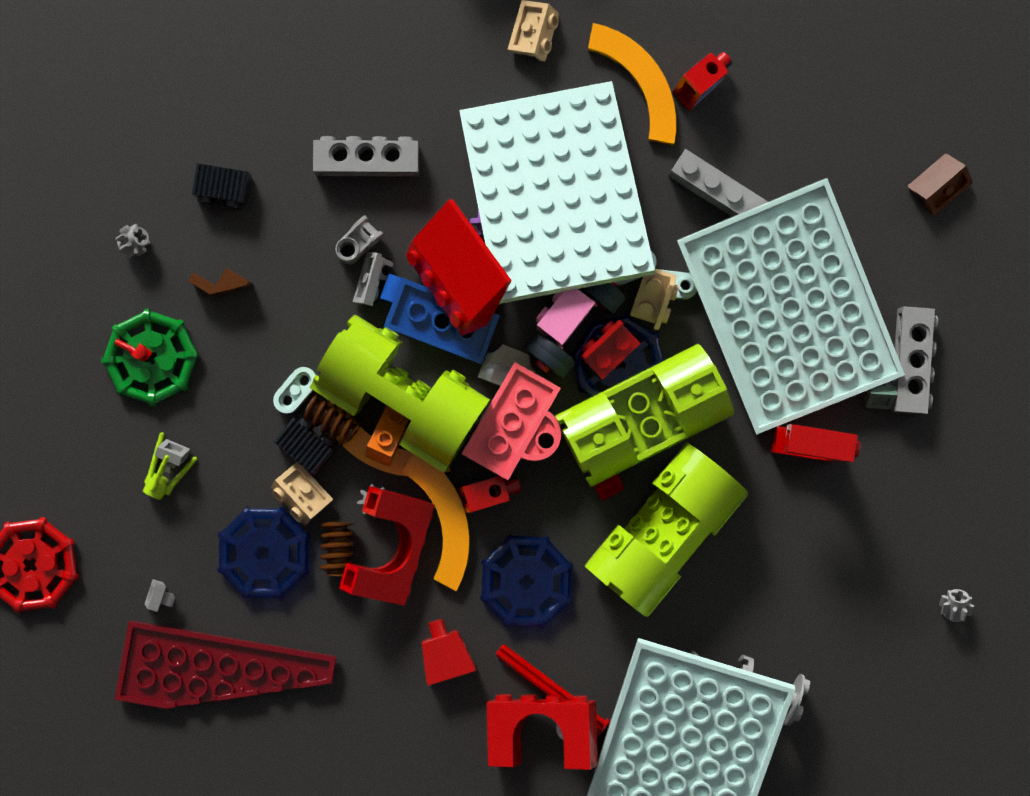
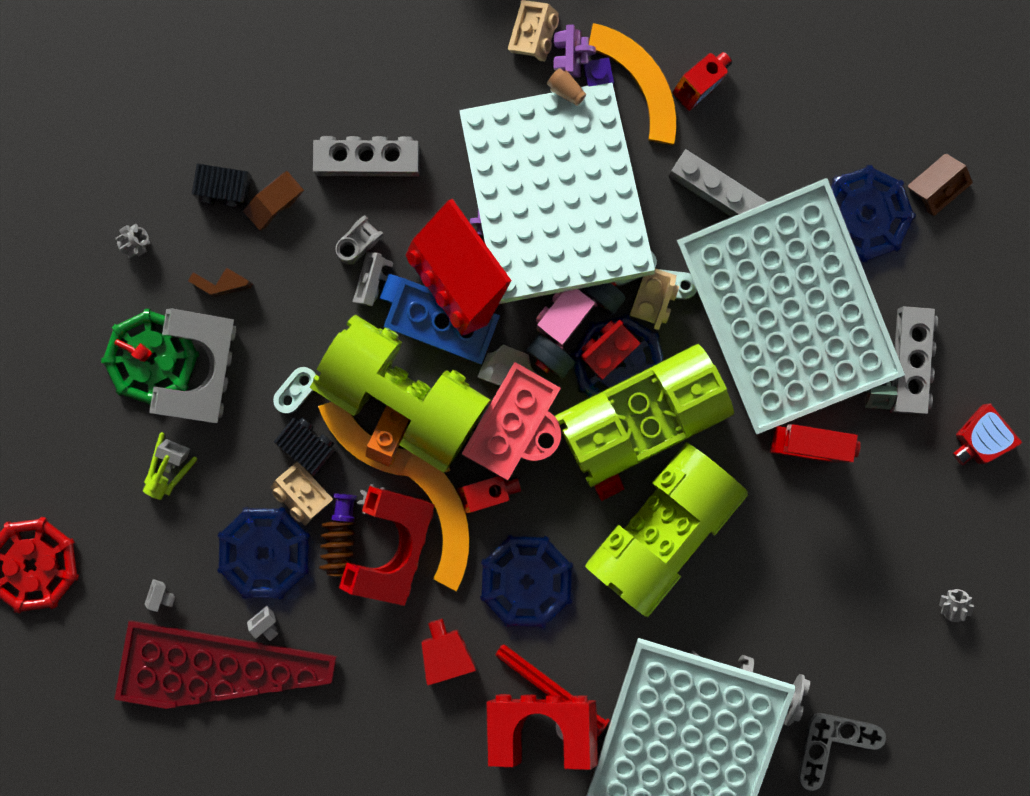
reddish brown piece [303,393,363,446] -> none
none -> light grey arch [149,308,236,423]
none -> reddish brown slope [243,171,304,230]
none -> light grey tile [247,606,278,641]
none -> dark purple bush [332,493,357,522]
none -> medium nougat cone [547,68,586,106]
none -> medium lavender hips [554,25,596,78]
none -> dark purple plate [583,57,614,87]
none -> dark grey beam [798,713,886,791]
none -> clear blue plate [831,165,916,262]
none -> torso [953,403,1022,465]

